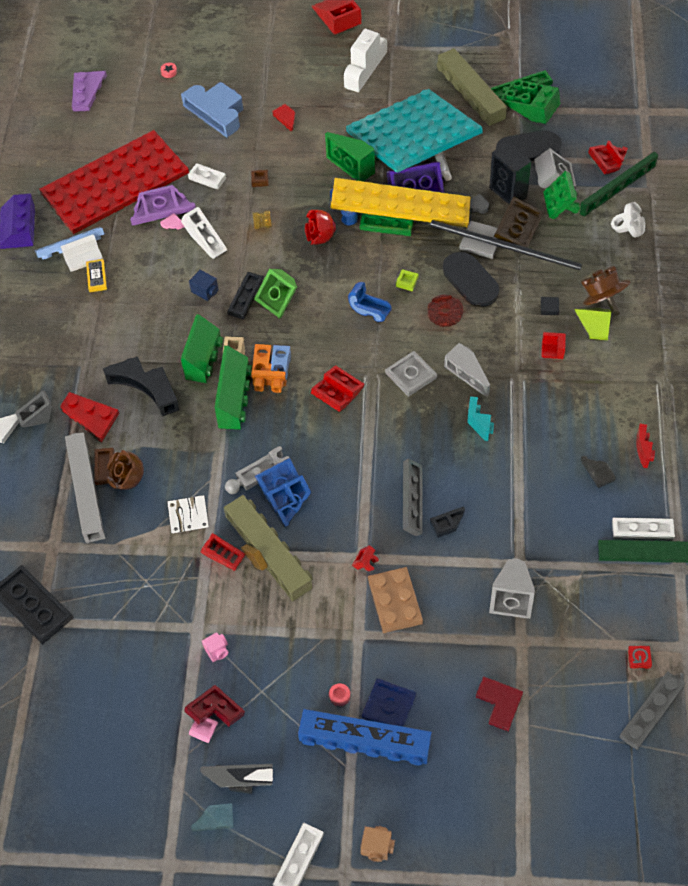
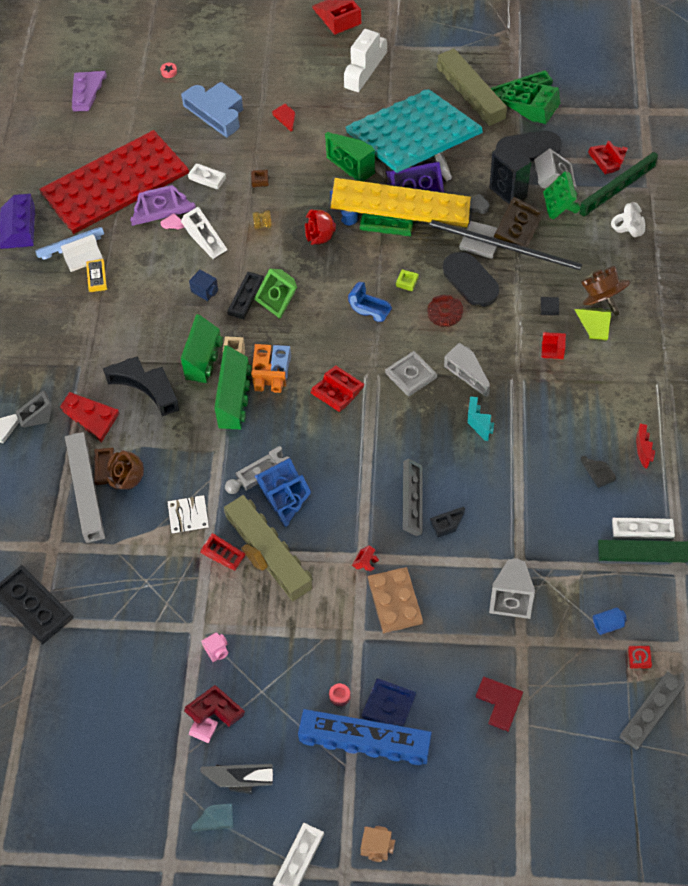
none -> blue brick [593,607,627,635]

